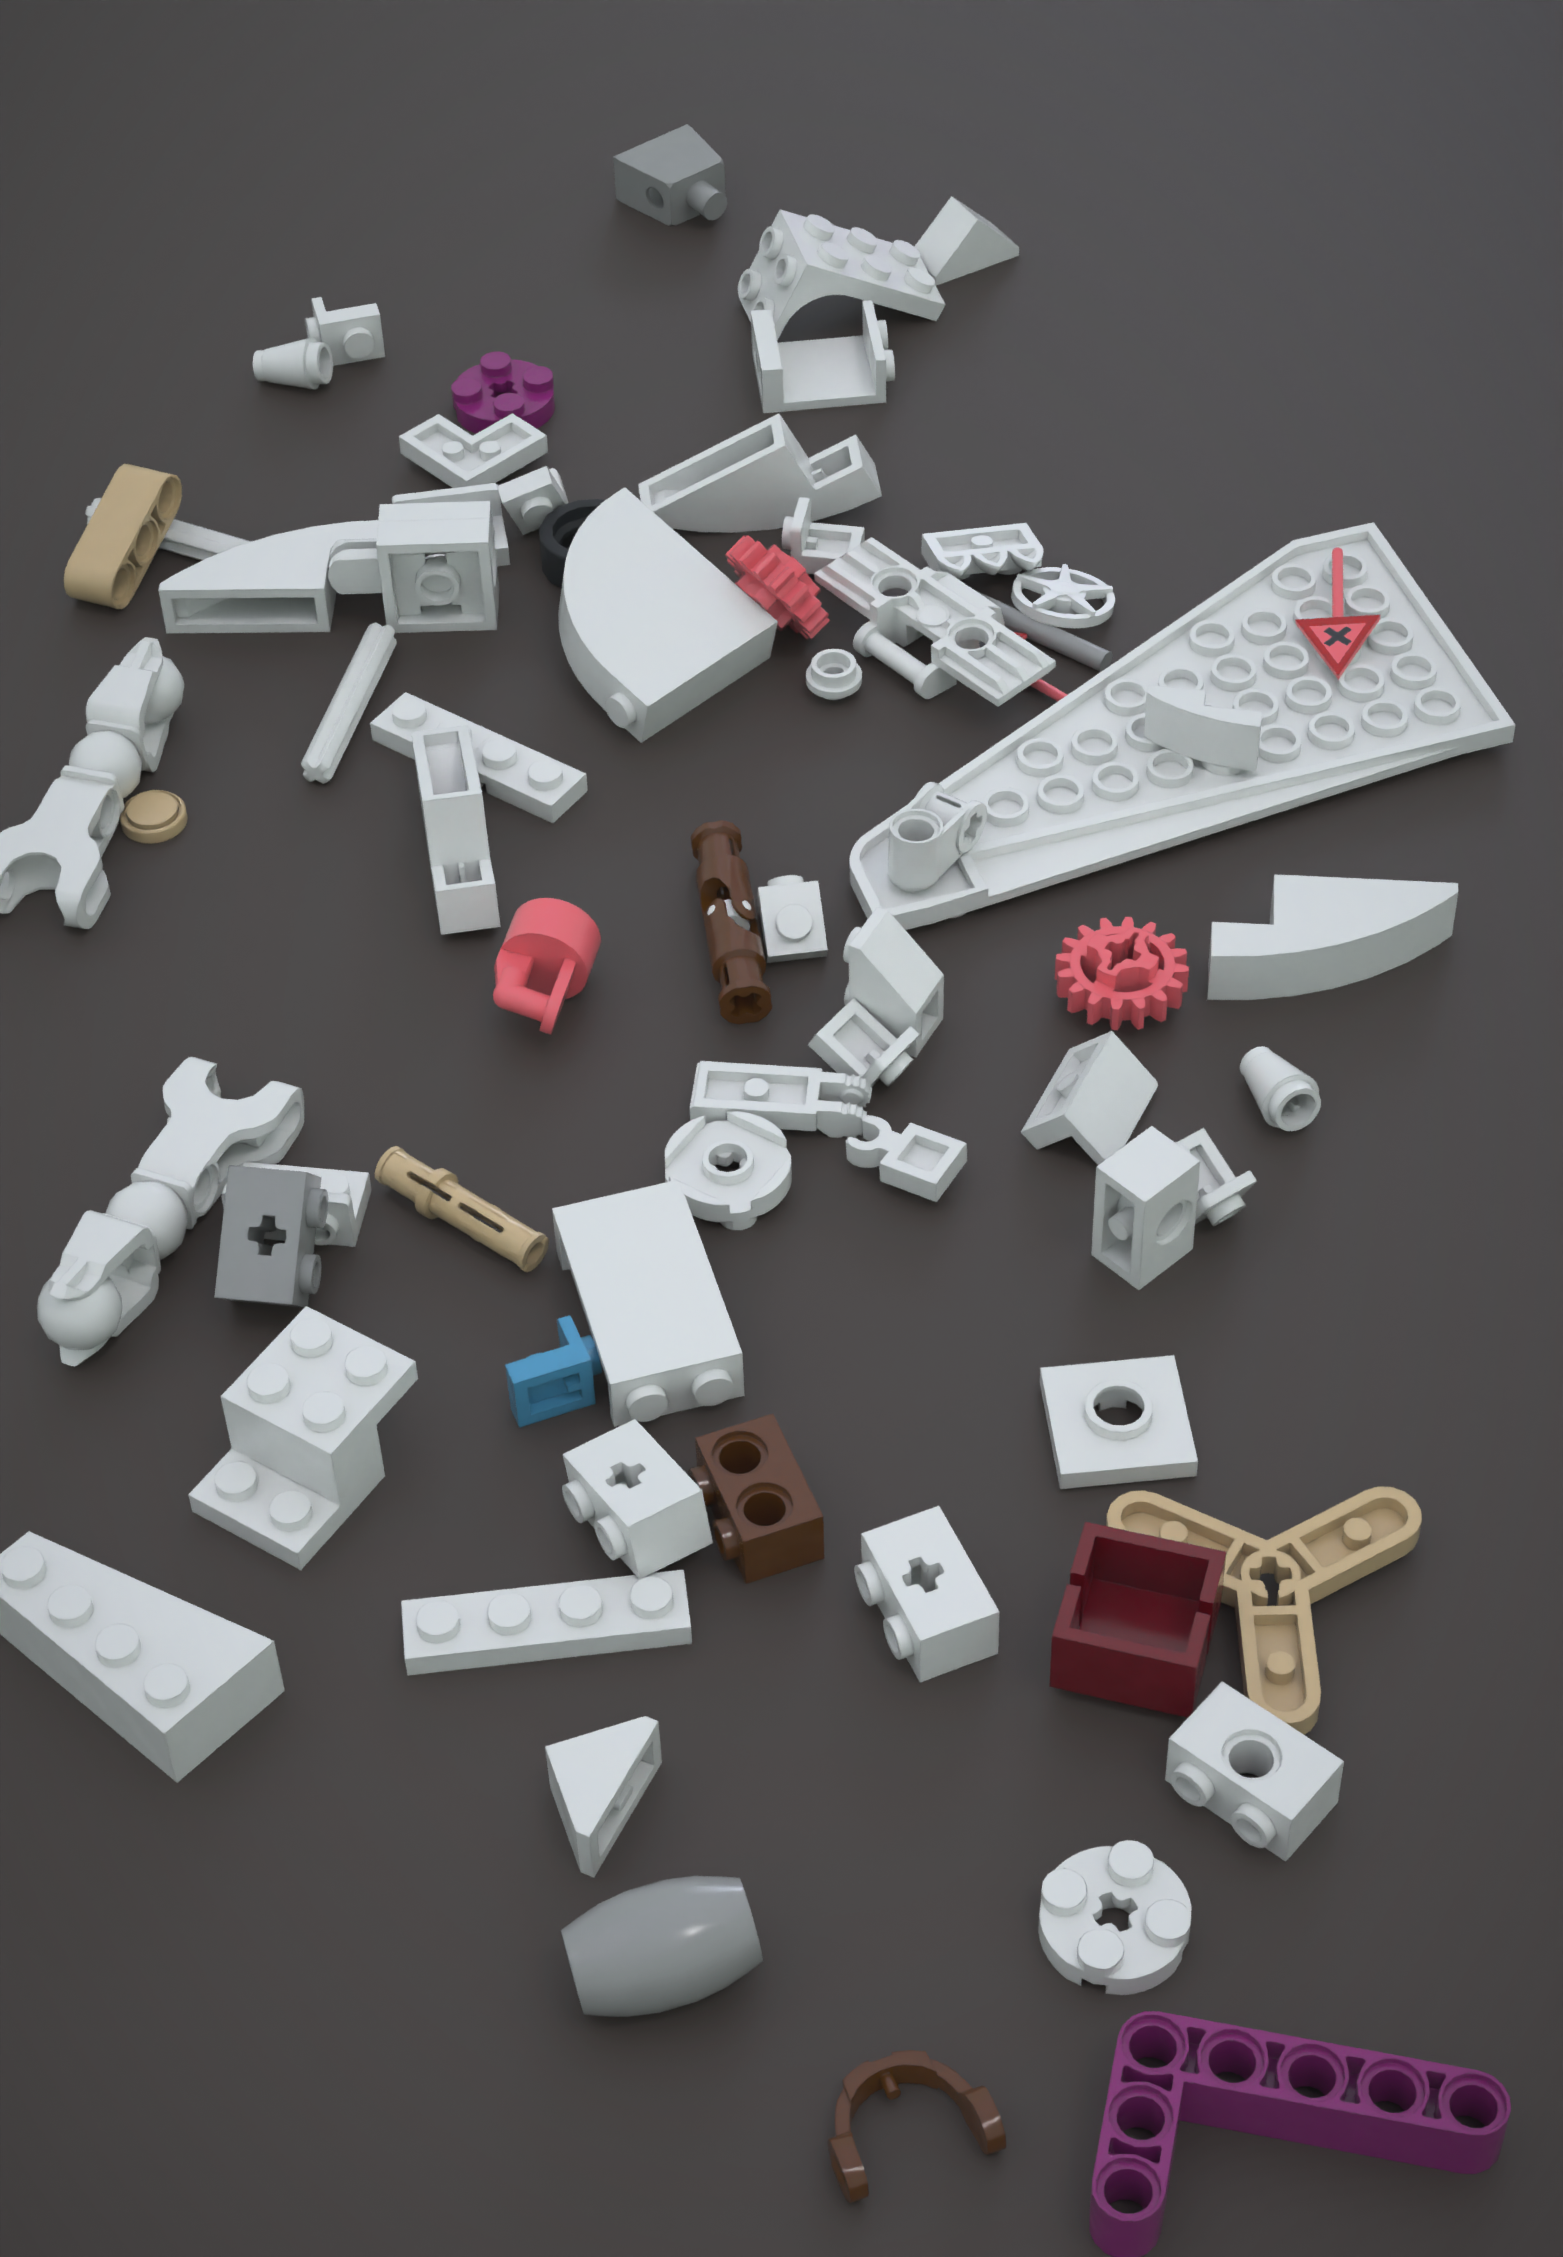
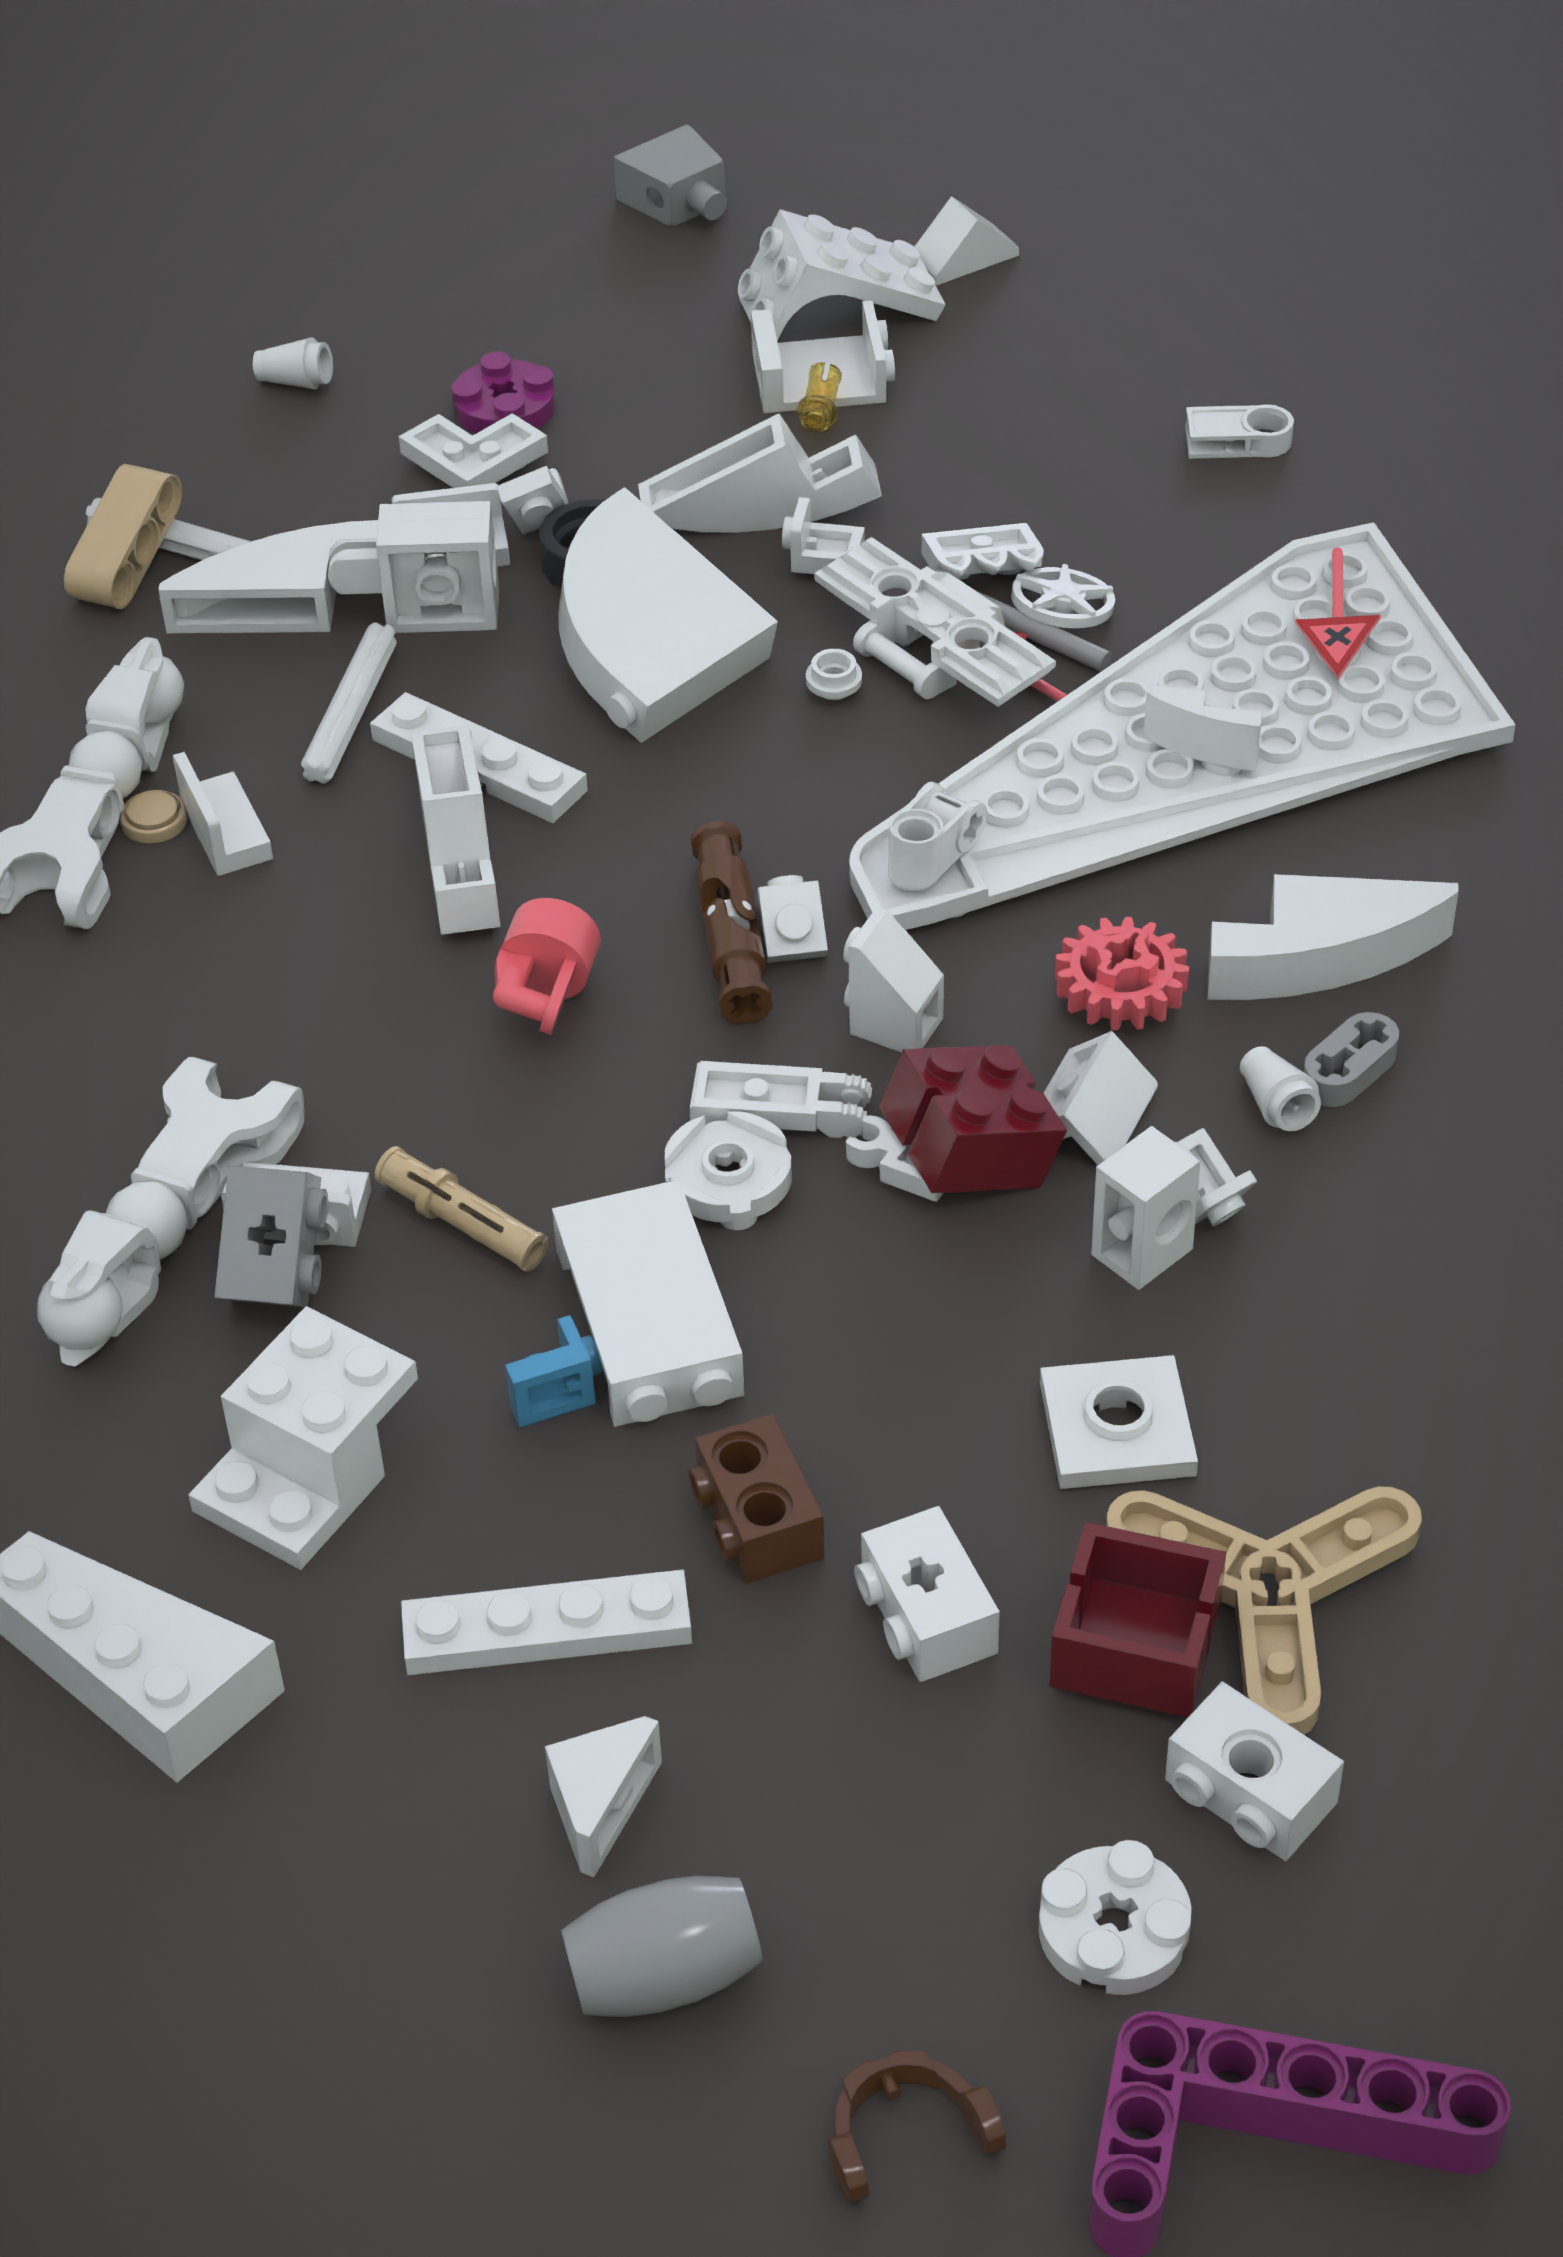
white bracket [305,297,385,366] -> none
white brick [562,1419,713,1579] -> none
coral gear [725,535,830,640] -> none
white bracket [808,998,920,1087] -> none
none -> white panel [173,752,273,876]
none -> clear yellow pin [797,362,842,432]
none -> dark red piece [879,1045,1067,1193]
none -> white piece [1185,405,1294,459]
none -> light grey beam [1304,1012,1399,1107]

